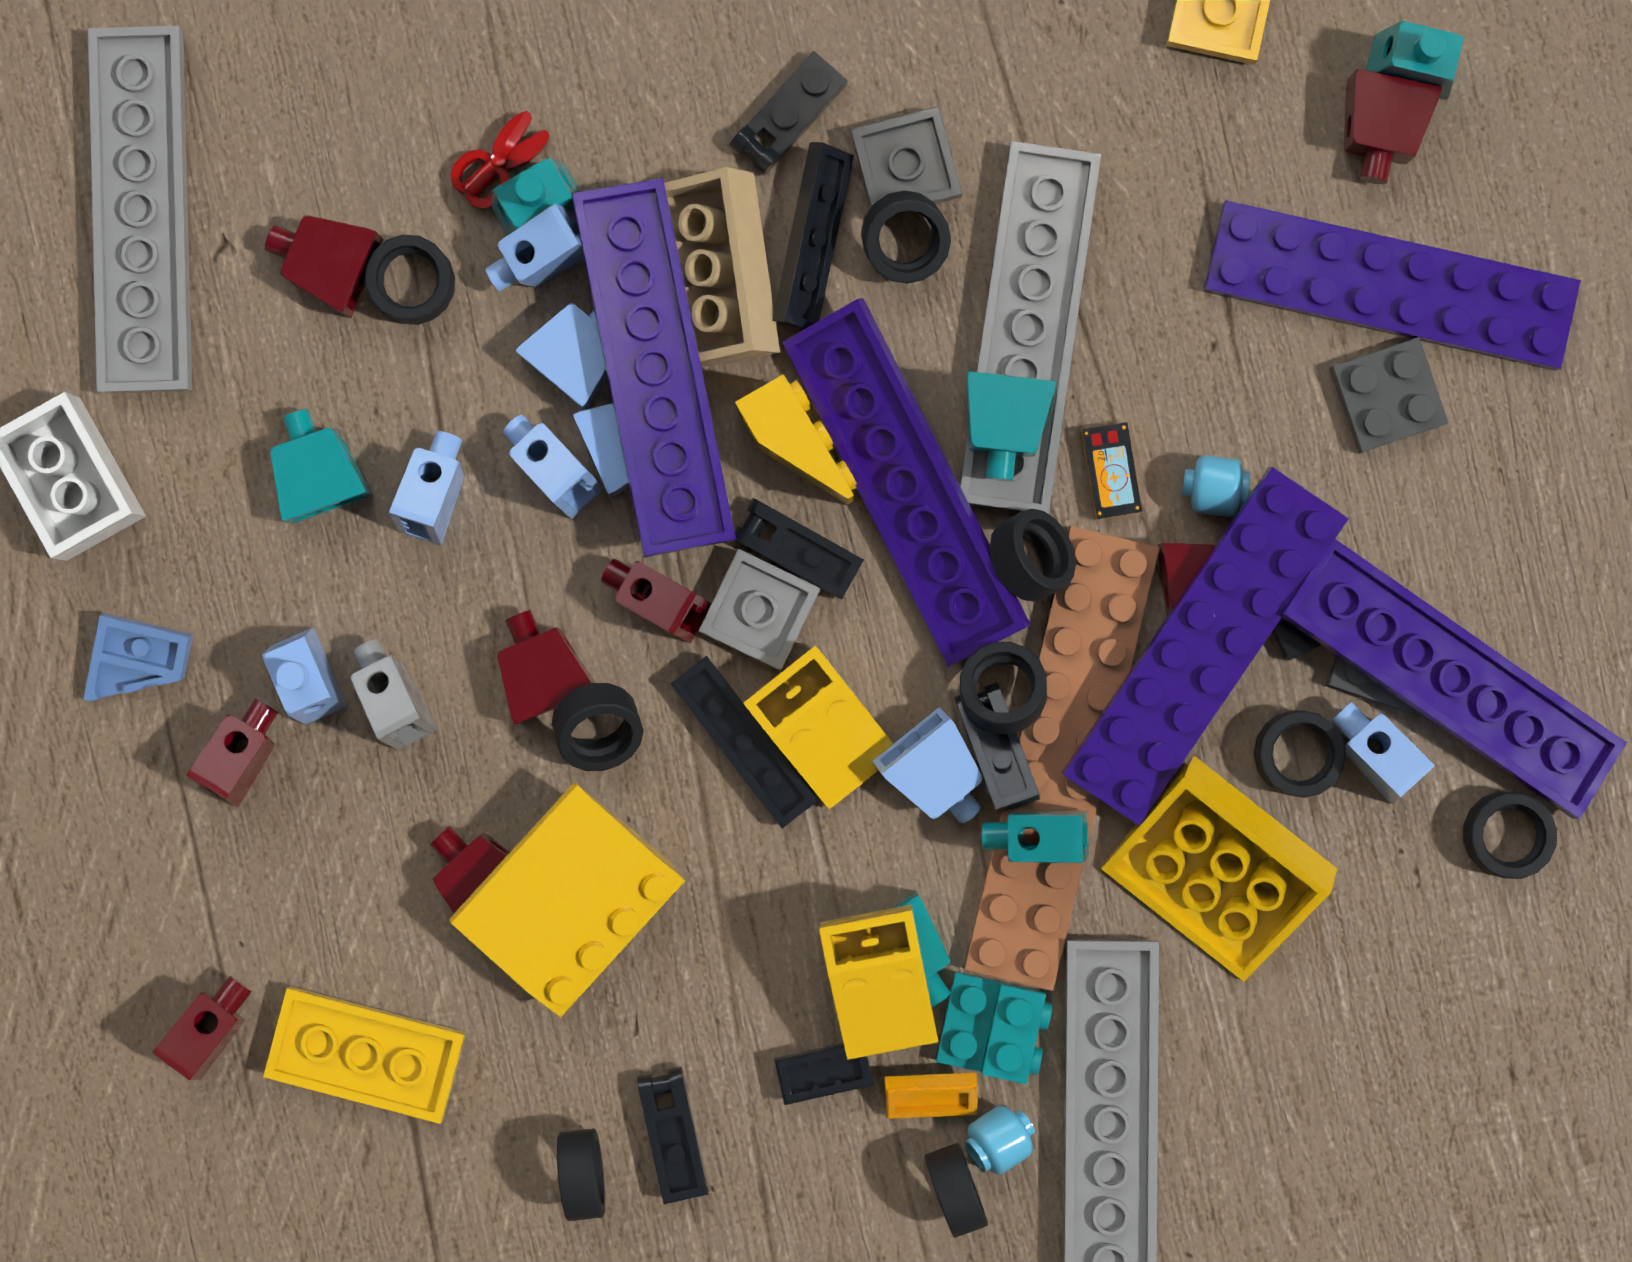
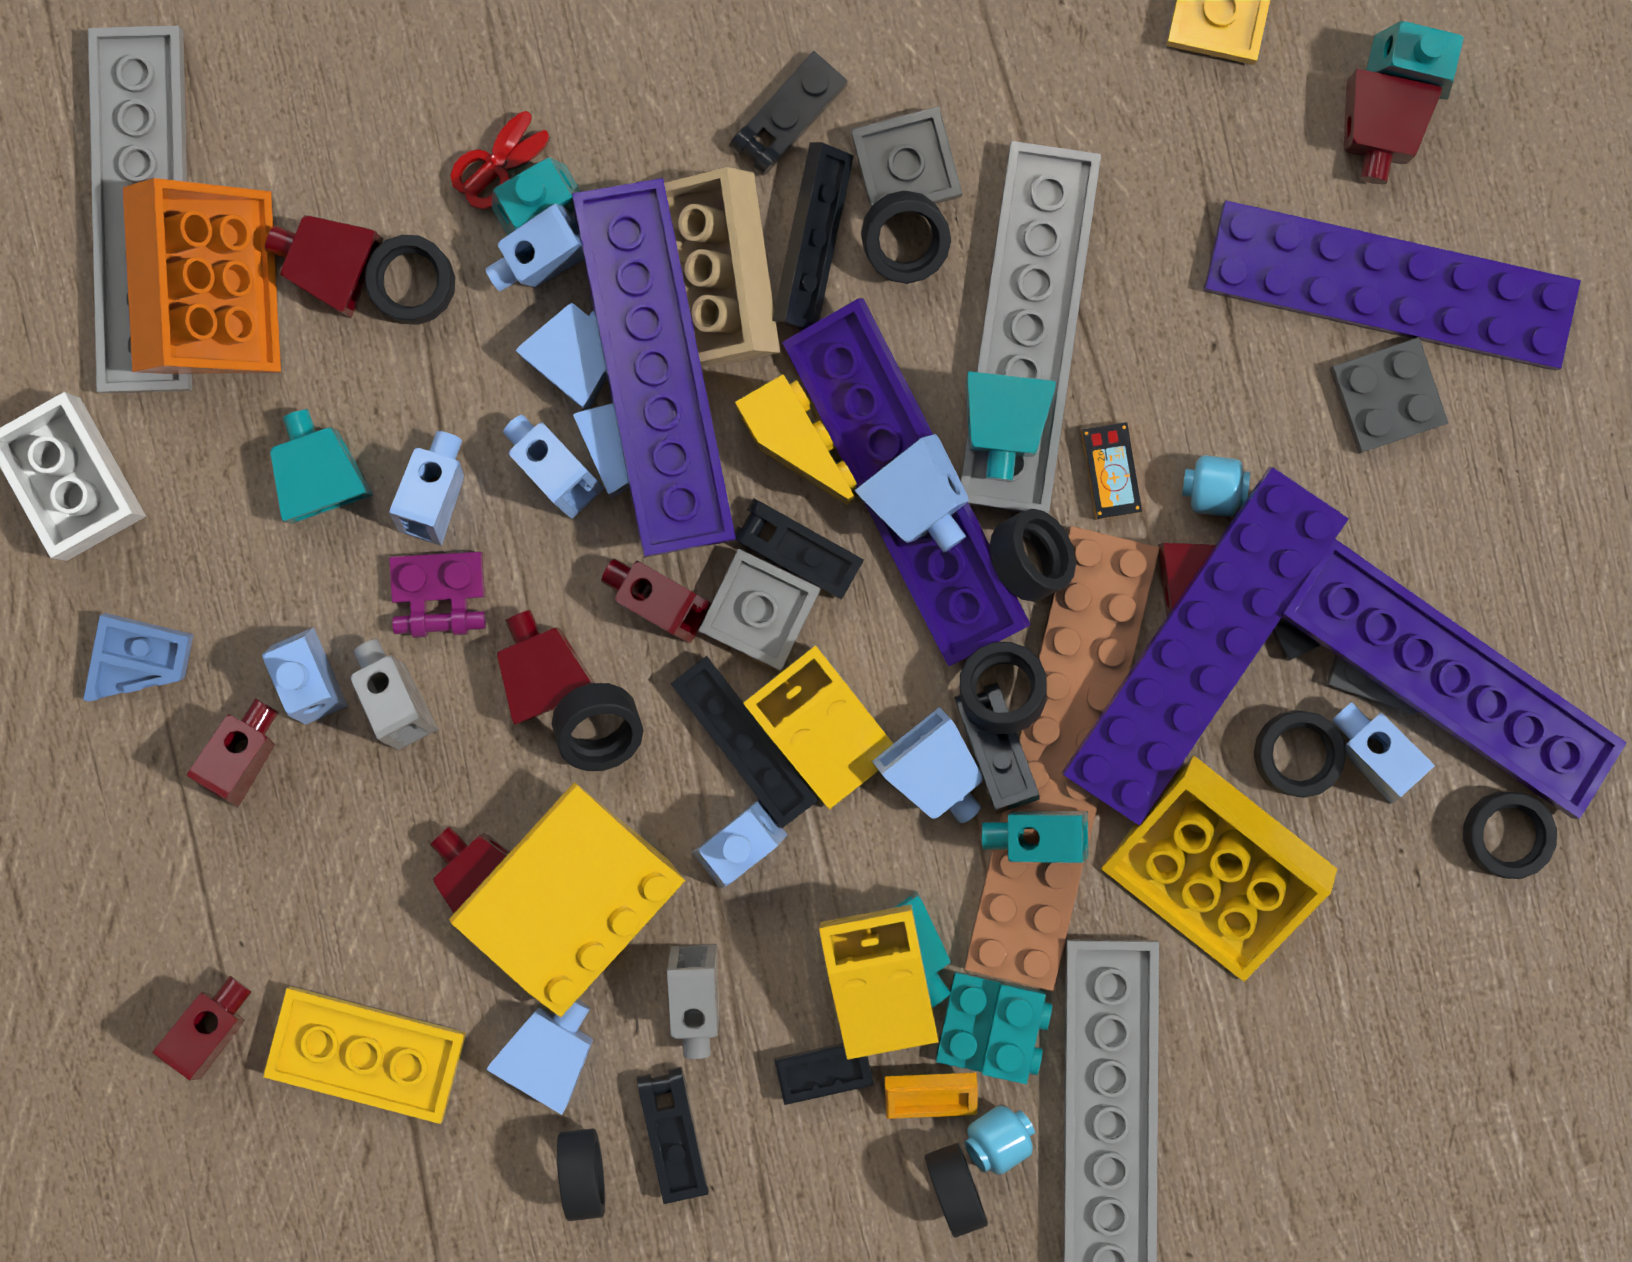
none -> orange slope [123,178,281,374]
none -> magenta plate [389,552,486,638]
none -> light blue torso [487,999,593,1115]
none -> light grey torso [667,944,719,1059]
none -> light blue torso [692,800,788,888]
none -> light blue torso [855,434,969,553]

